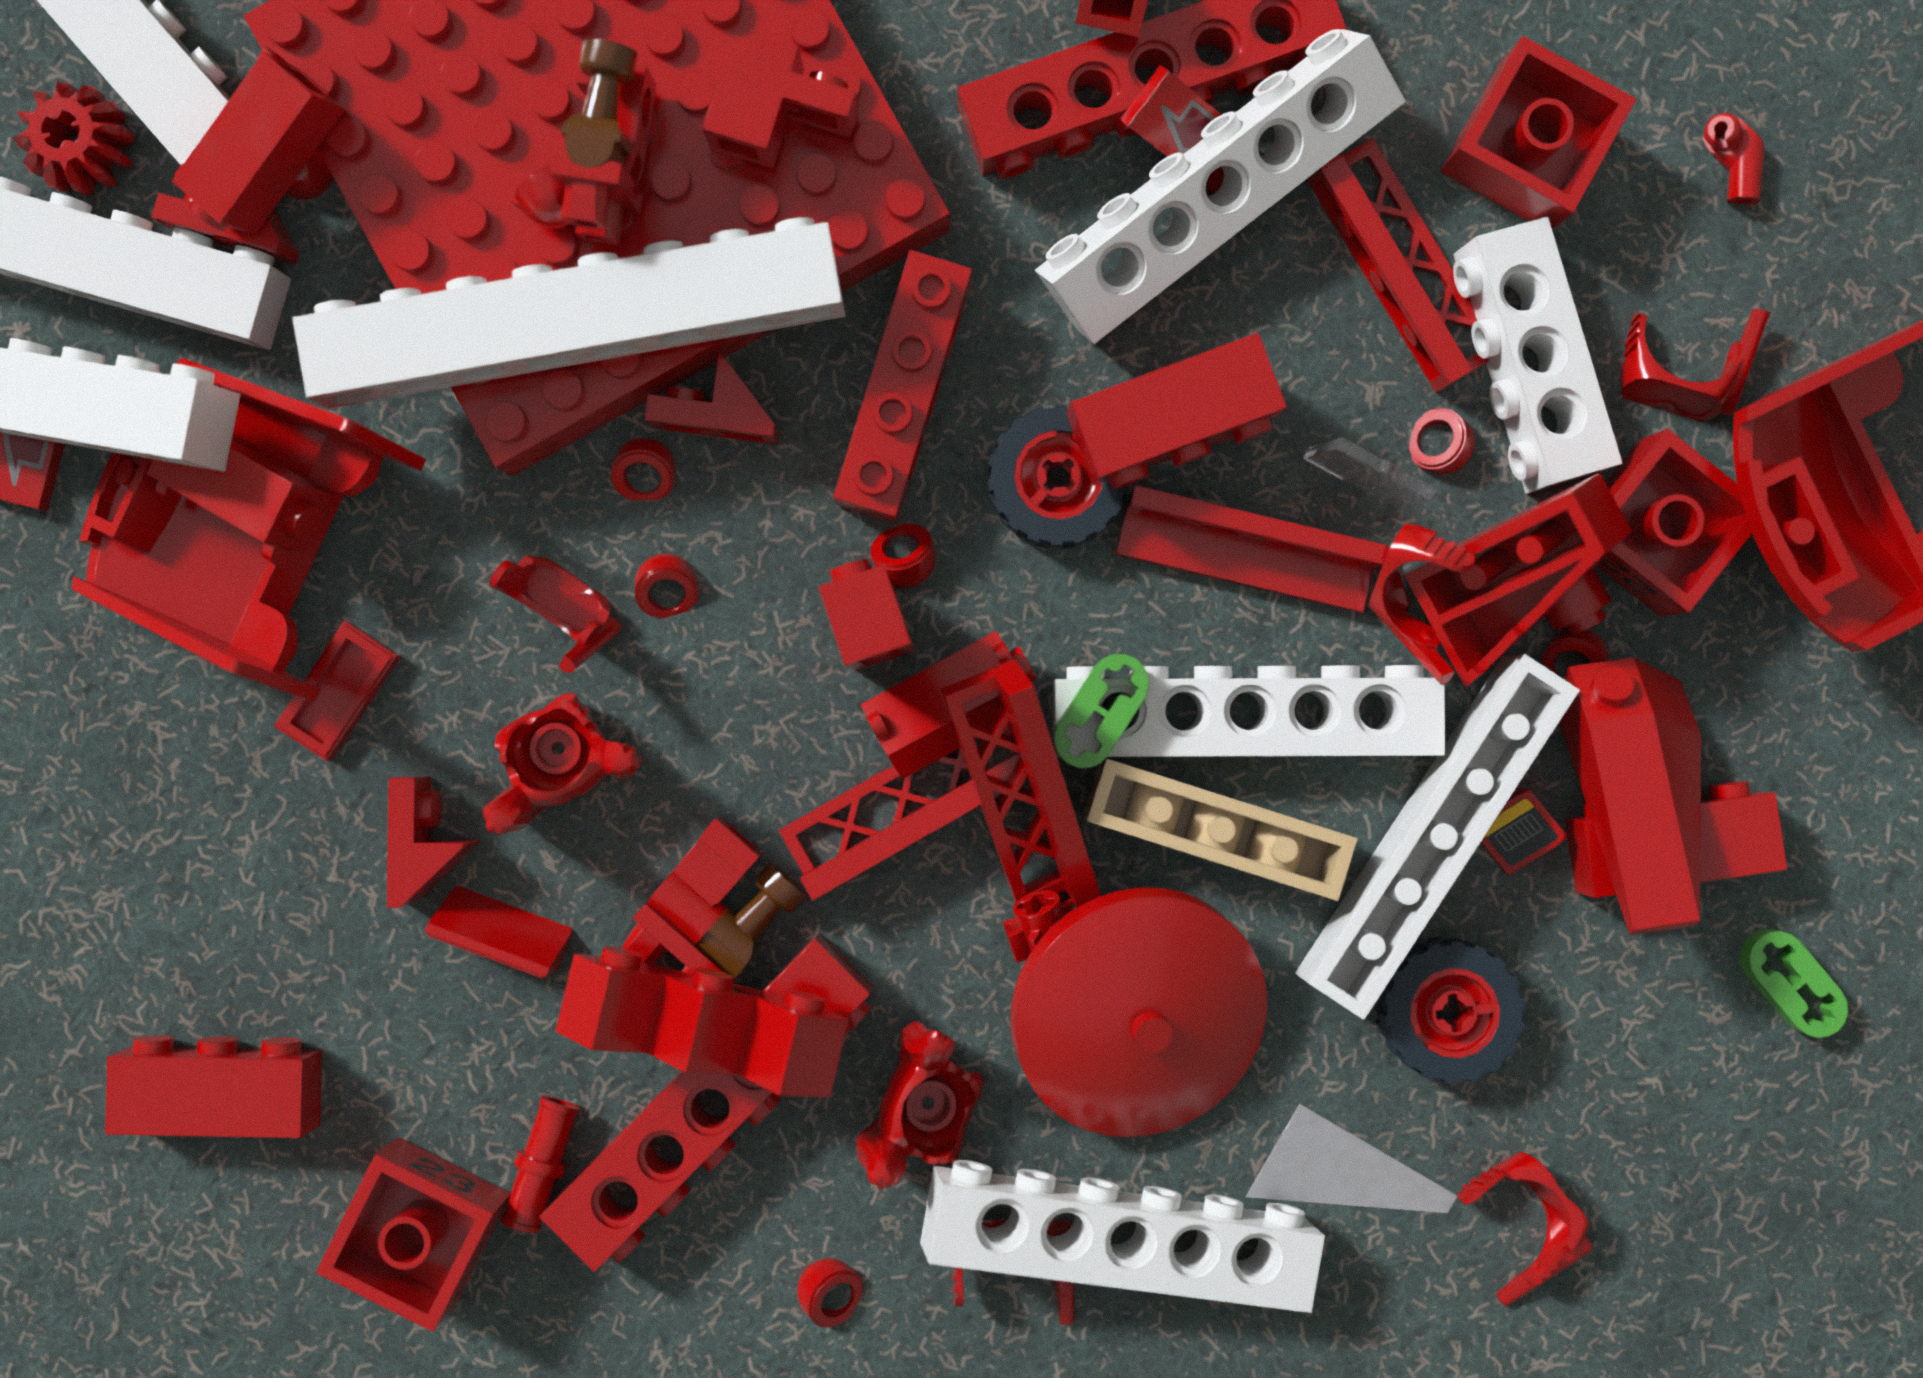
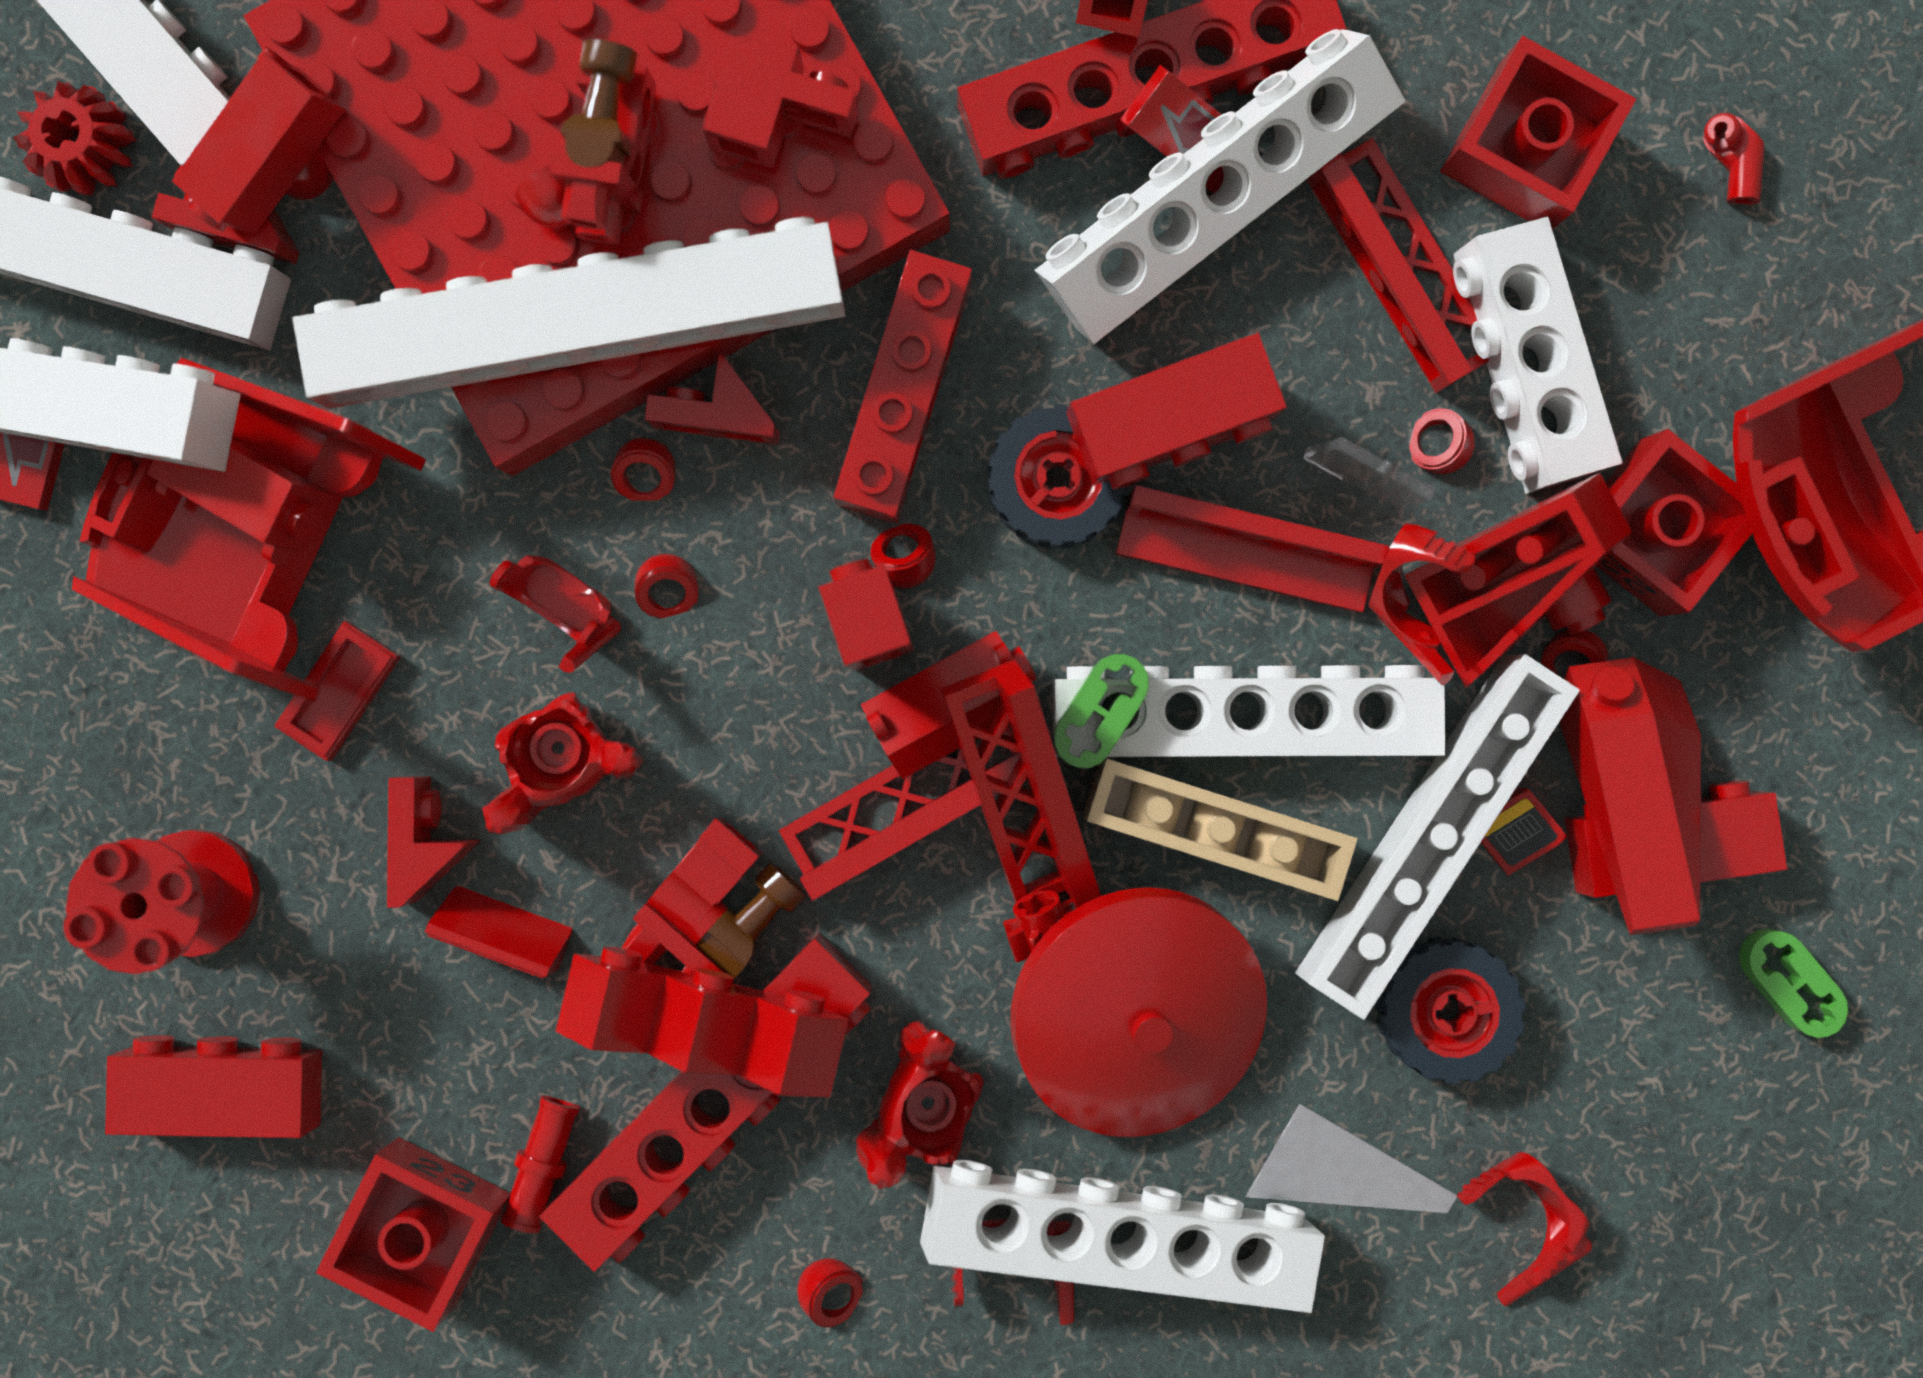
red helmet [1620,309,1770,422] -> none
none -> red piece [63,829,260,974]

